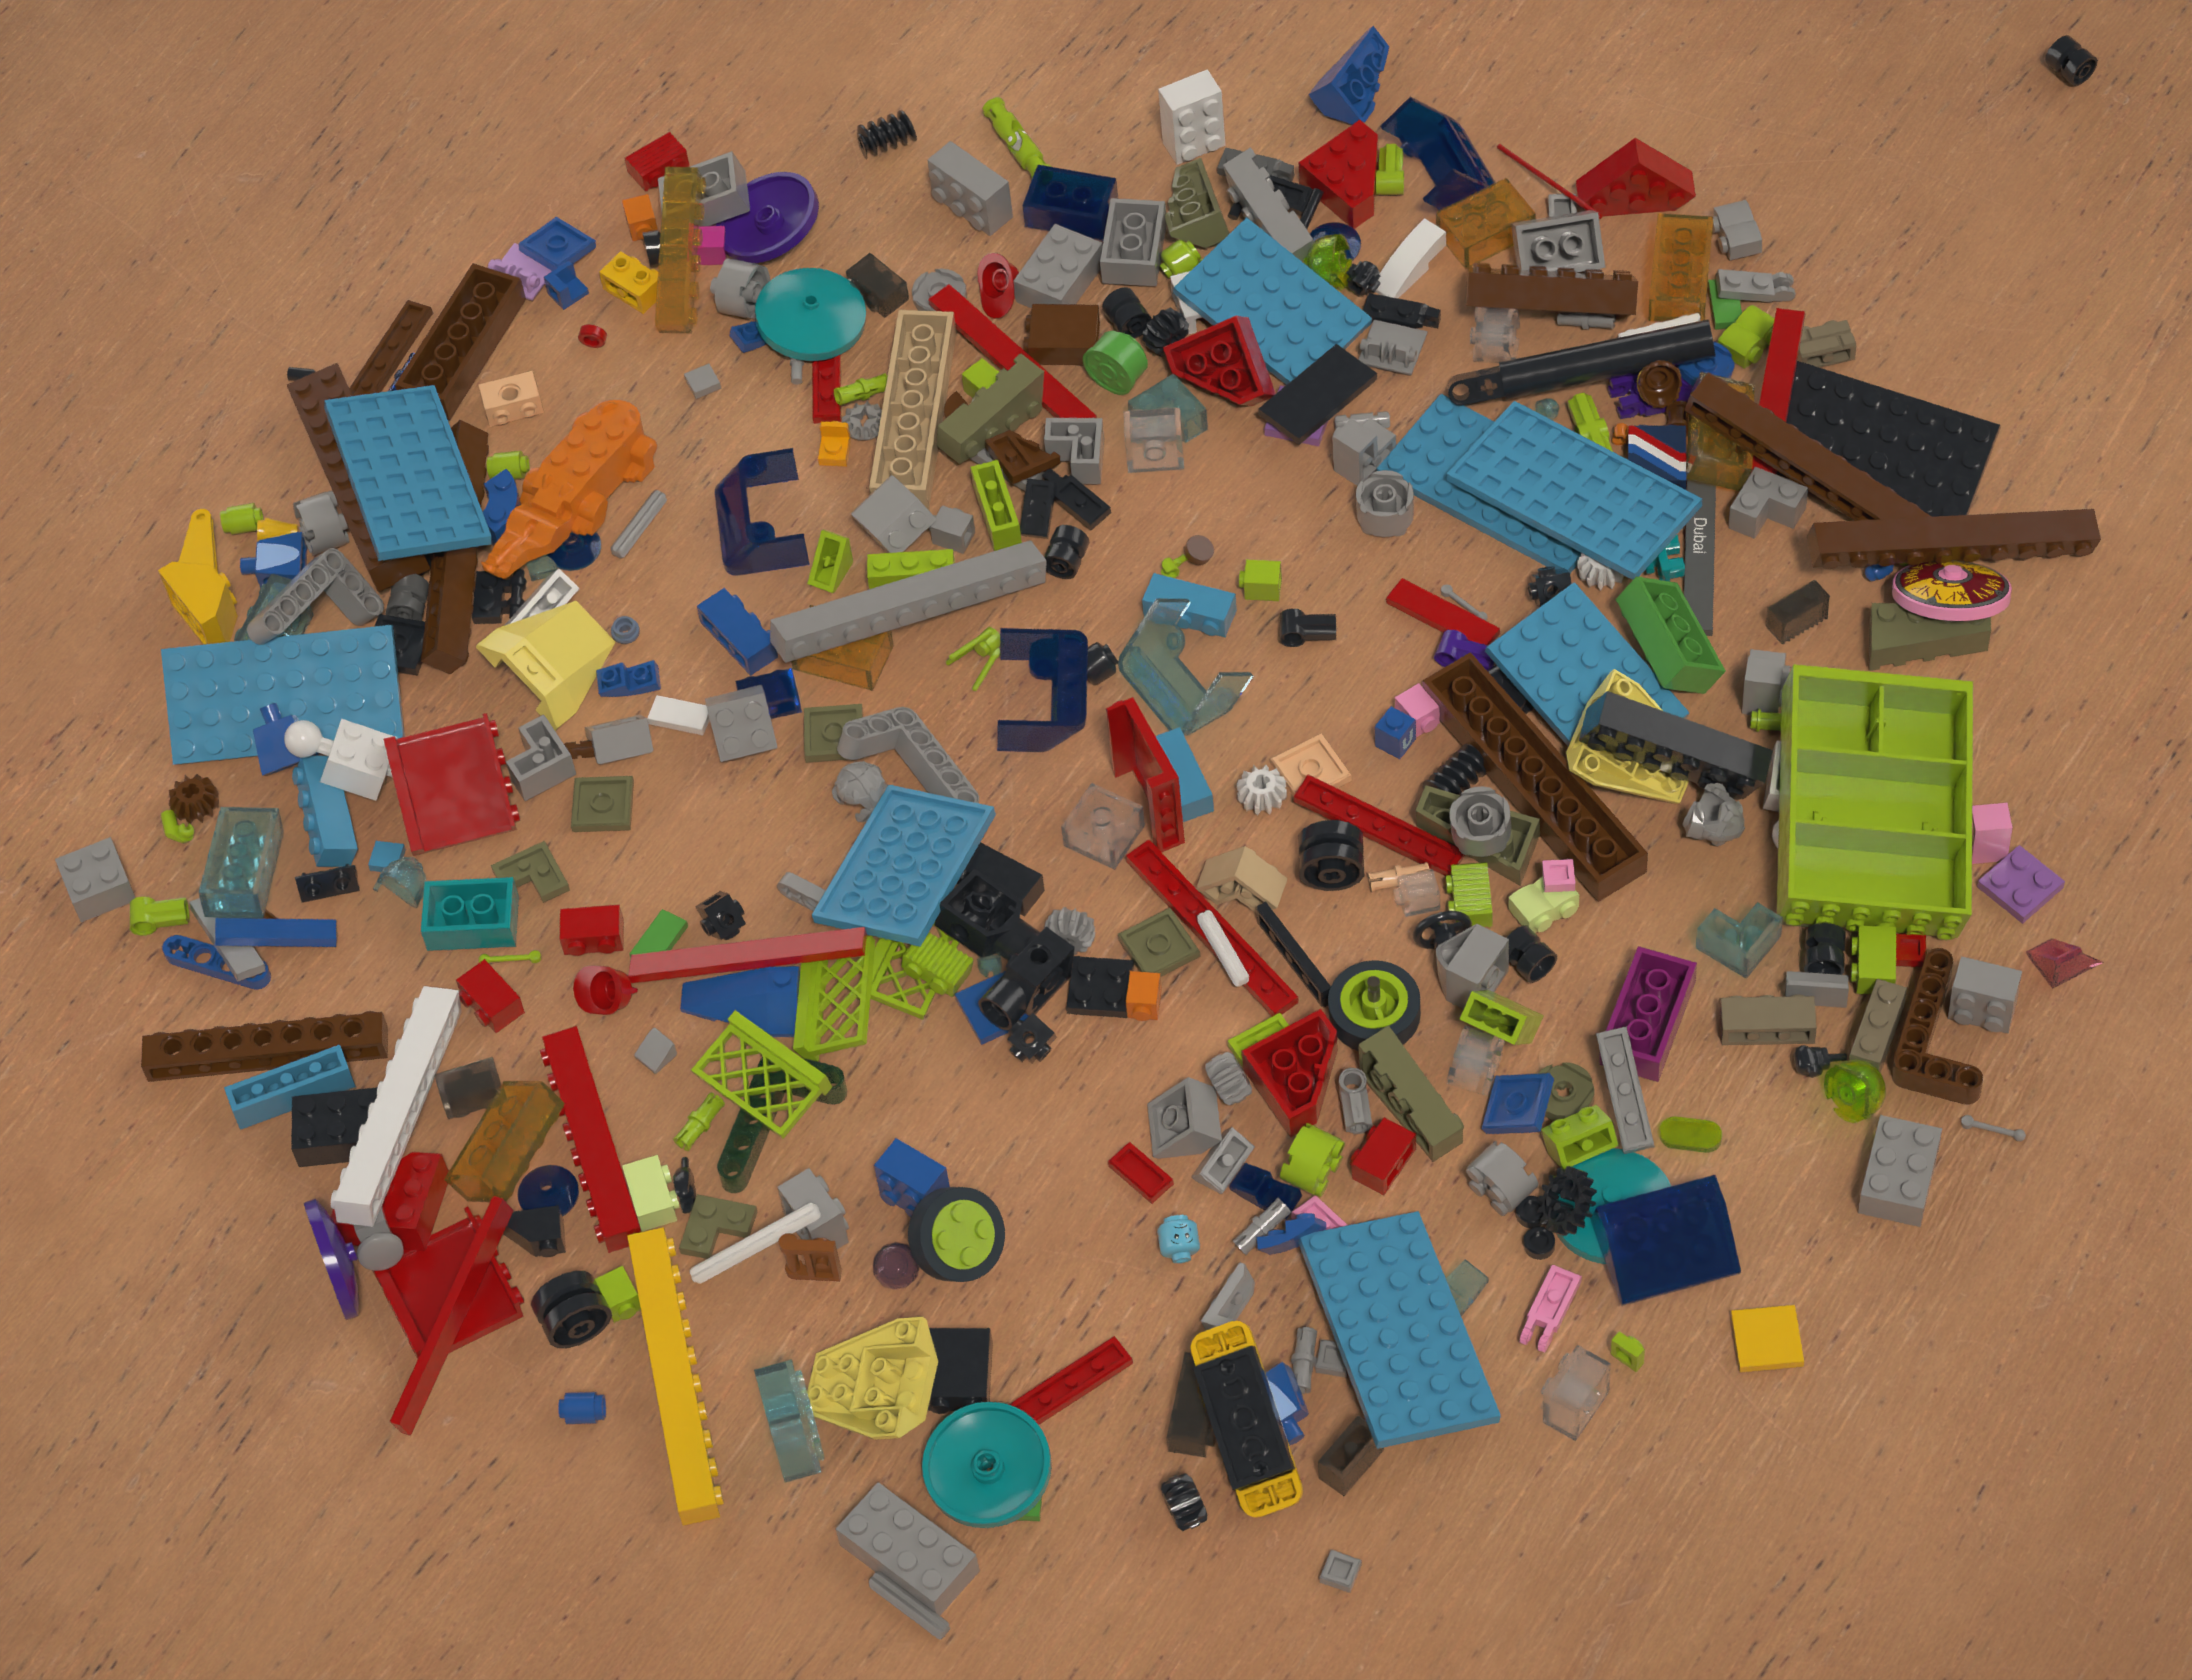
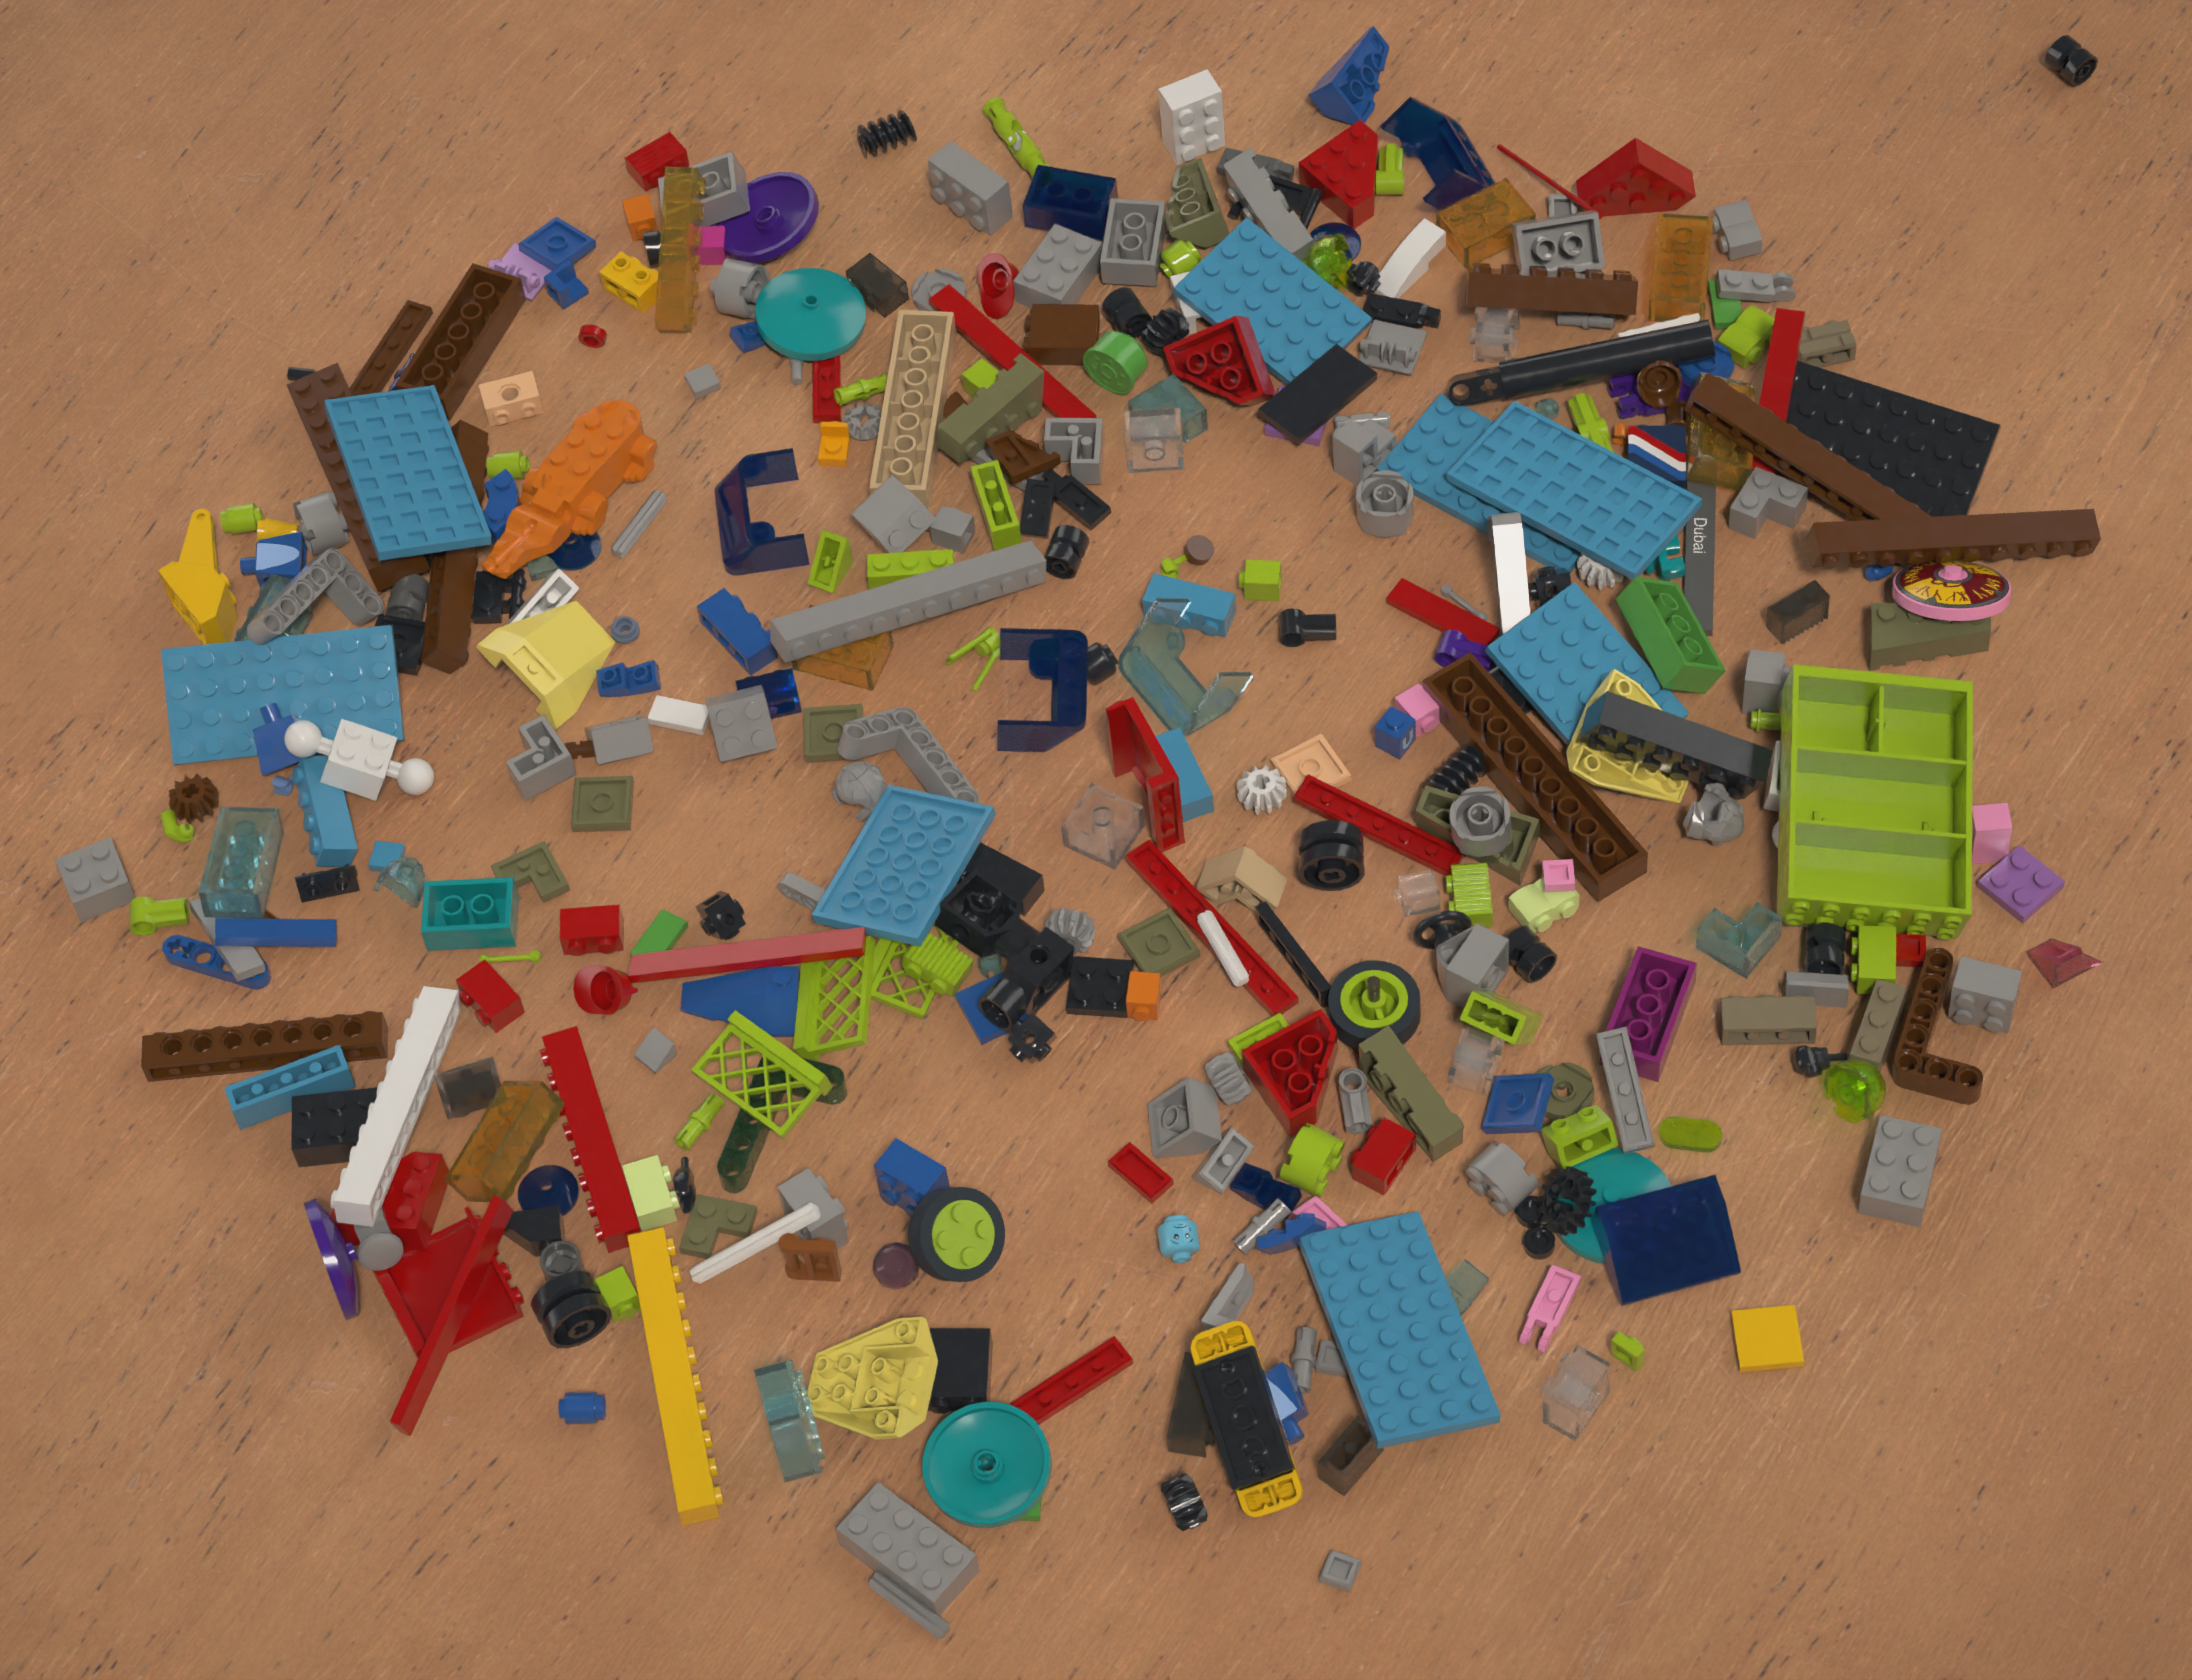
red panel [383,713,521,856] -> none
light nougat pin [1368,862,1431,892] -> none
light grey hinge [1961,1115,2026,1141] -> none
none -> medium blue hand [272,775,294,796]
none -> dark grey wheel [540,1241,585,1283]
none -> beam [1487,512,1530,636]

